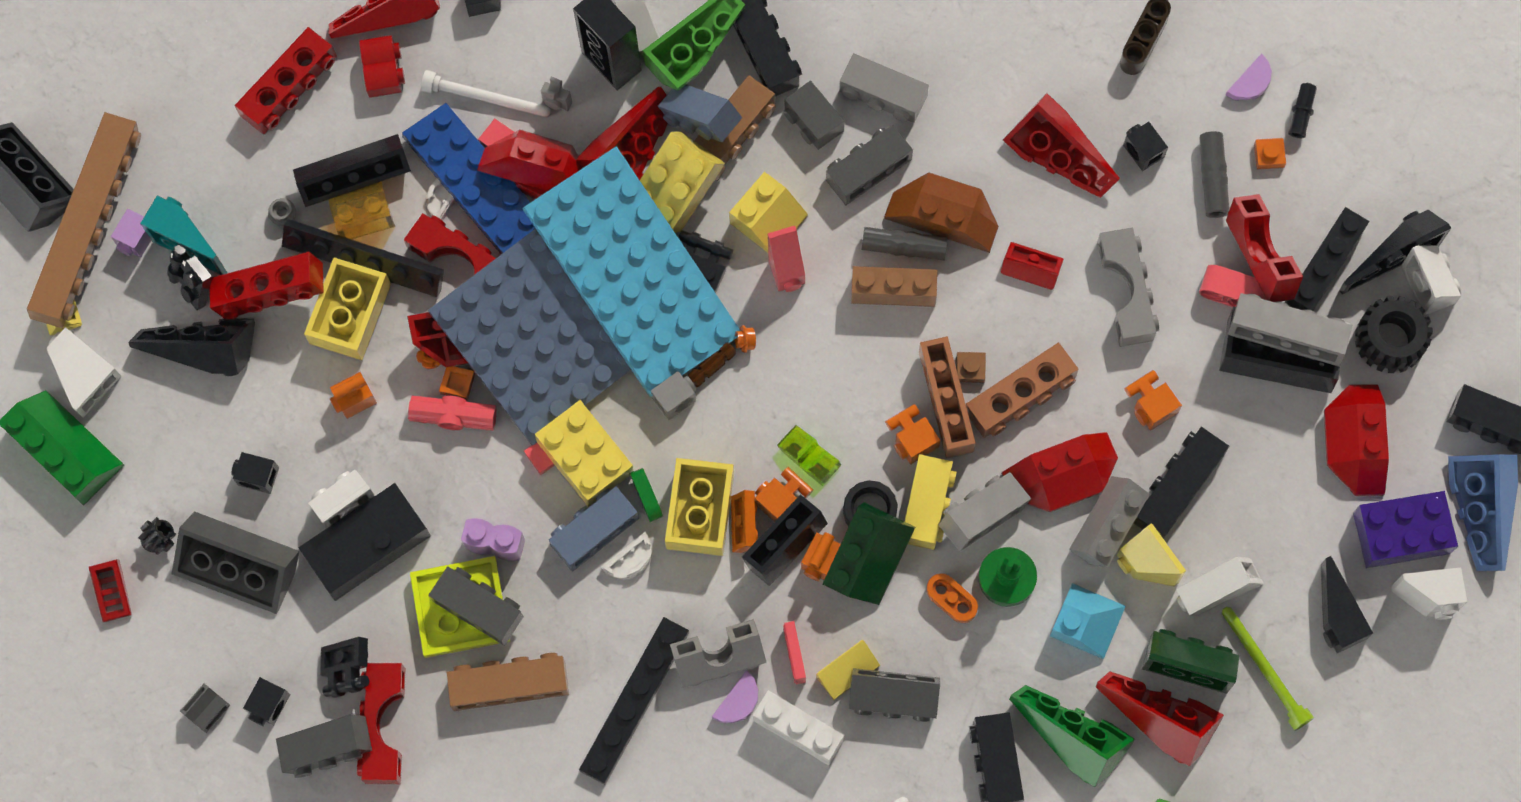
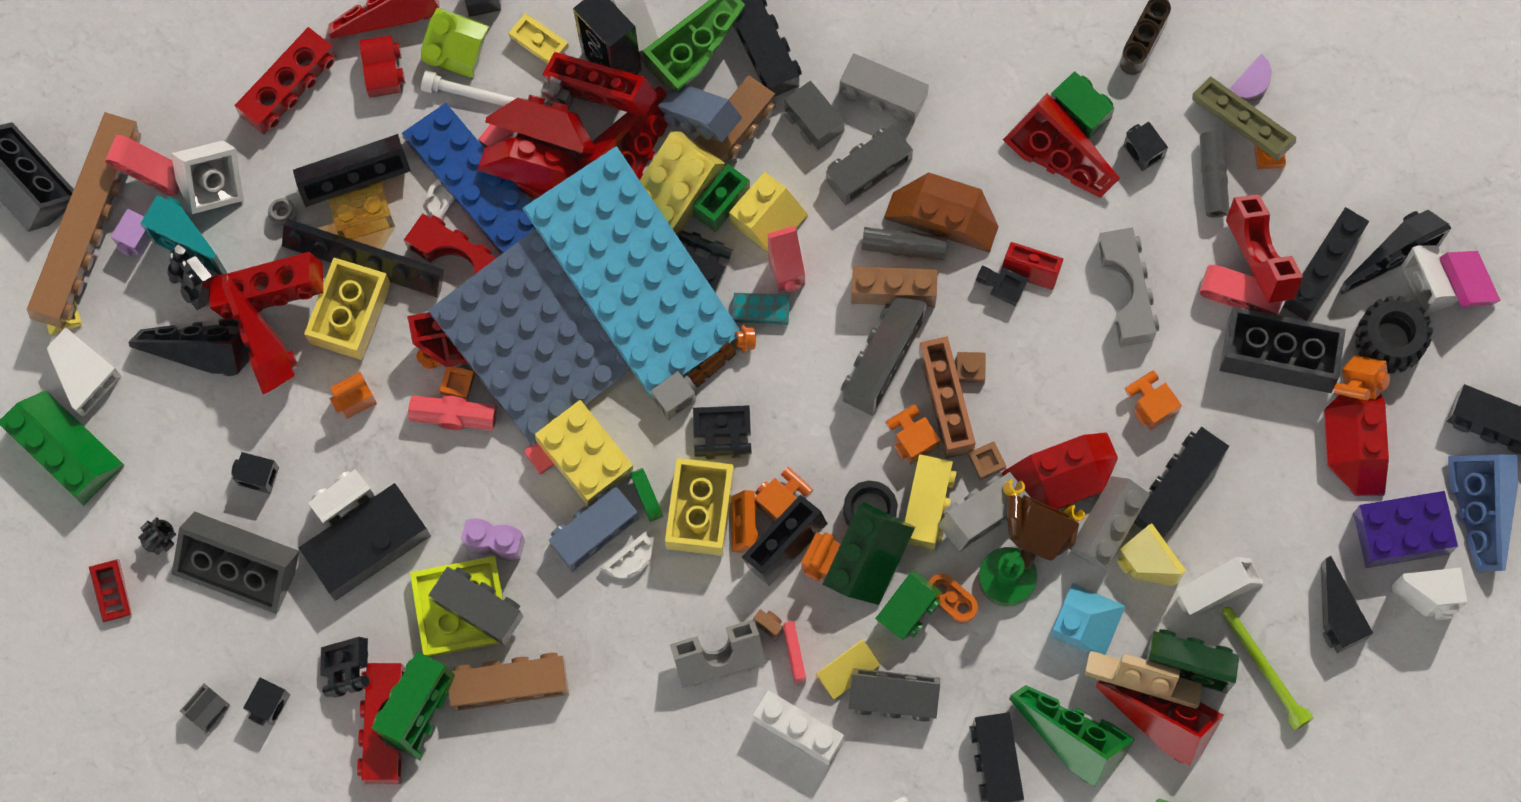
dark grey brick [276,714,372,778] -> none
black plate [579,617,689,785] -> none
lavender tile [712,670,758,723] -> none
clear neon green slope [777,425,841,486] -> none
nougat brick [966,342,1079,438] -> none
light grey brick [1228,293,1353,366] -> none
black axle [1288,83,1317,138] -> none
none -> coral beam [105,135,179,196]
none -> white slope [171,140,244,214]
none -> red wedge [222,275,298,394]
none -> green wedge [372,652,455,761]
none -> lime slope [421,8,490,78]
none -> red wedge [485,94,595,154]
none -> light yellow plate [508,13,569,64]
none -> red brick [542,52,657,117]
none -> green brick [693,164,750,233]
none -> black plate [693,405,752,459]
none -> teal tile [732,293,790,325]
none -> medium nougat plate [753,609,783,641]
none -> dark grey slope [840,297,927,416]
none -> green brick [875,571,943,640]
none -> medium nougat plate [968,441,1007,480]
none -> black plate [976,265,1029,306]
none -> reddish brown torso [1003,479,1085,569]
none -> green brick [1051,71,1115,139]
none -> tan bracket [1085,651,1202,709]
none -> olive plate [1192,76,1297,161]
none -> orange brick [1334,355,1390,401]
none -> dark pink tile [1440,251,1501,308]

